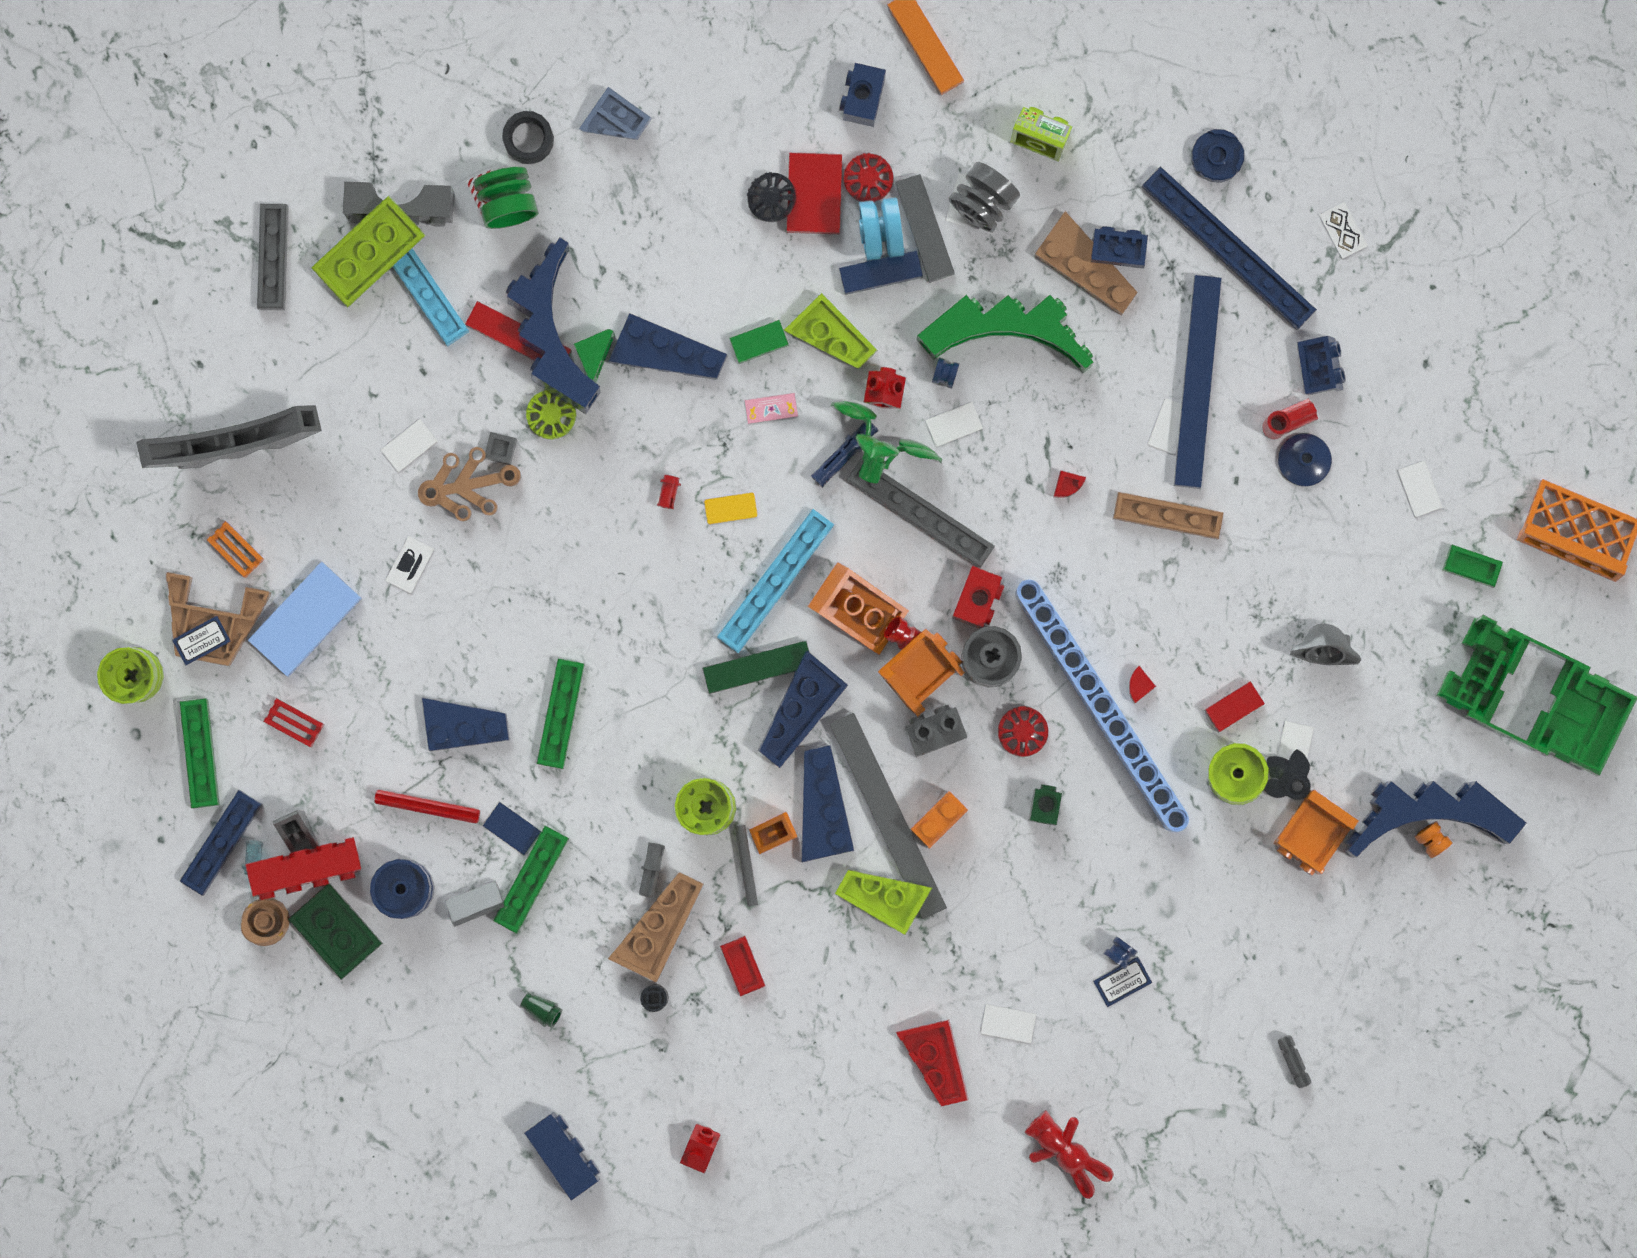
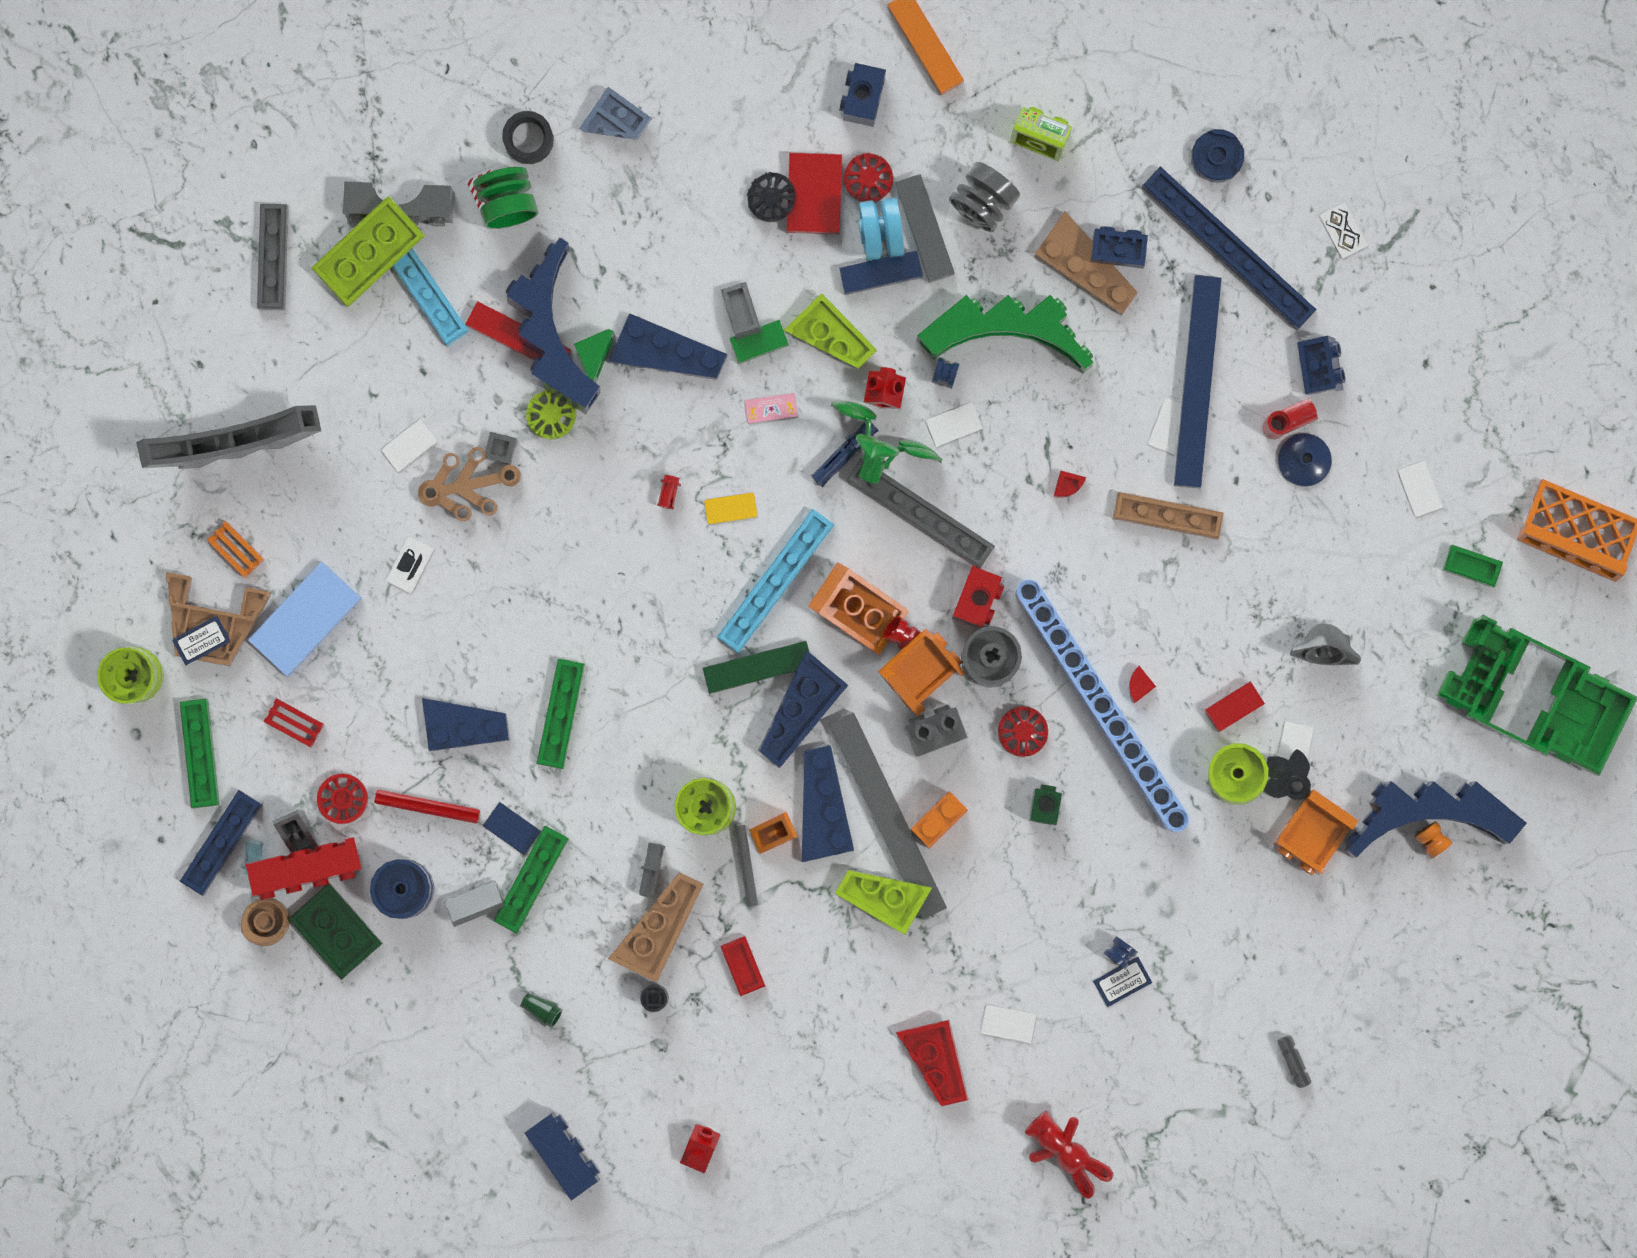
none -> red wheel [317,773,368,824]
none -> dark grey tile [721,282,761,340]

